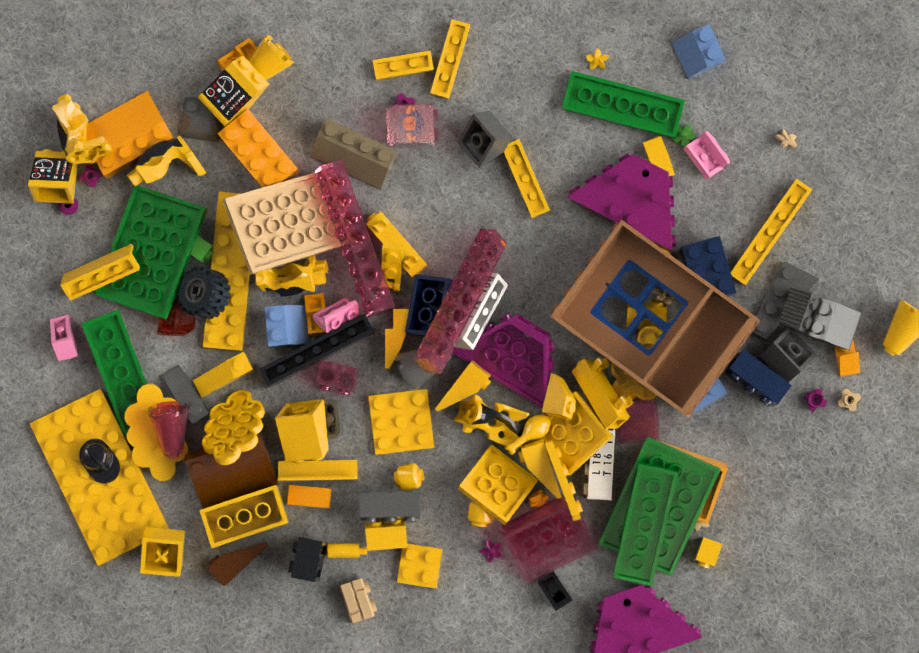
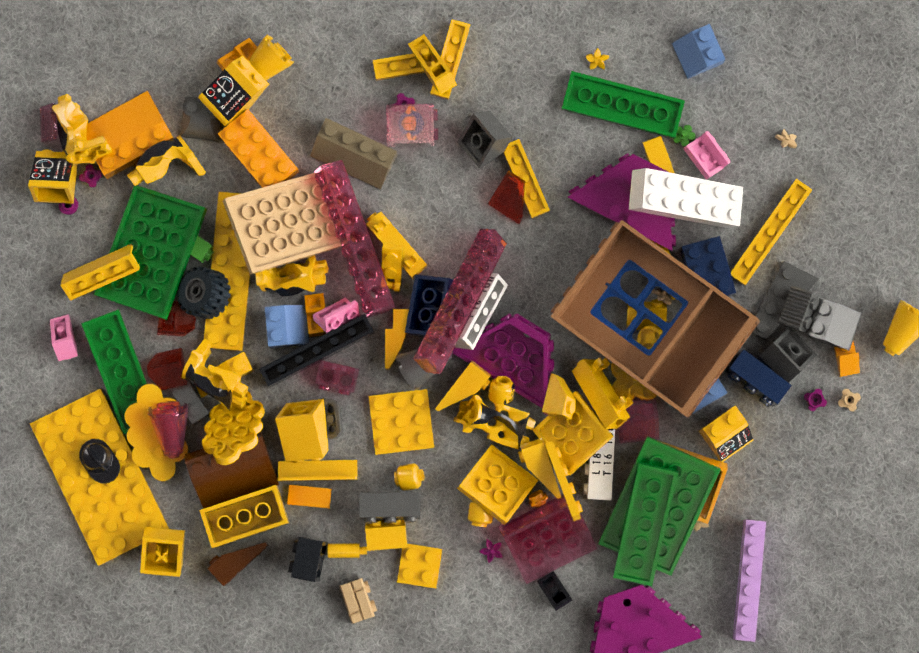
yellow piece [505,414,551,455] -> none
yellow brick [694,537,722,569] -> none
none -> clear pink piece [40,103,58,142]
none -> clear red slope [147,348,187,390]
none -> yellow hips [182,339,248,411]
none -> yellow slope [408,34,457,95]
none -> clear red wing [488,171,525,224]
none -> yellow head [488,376,515,405]
none -> white brick [629,168,743,228]
none -> yellow slope [699,406,753,462]
none -> lavender brick [733,520,766,642]

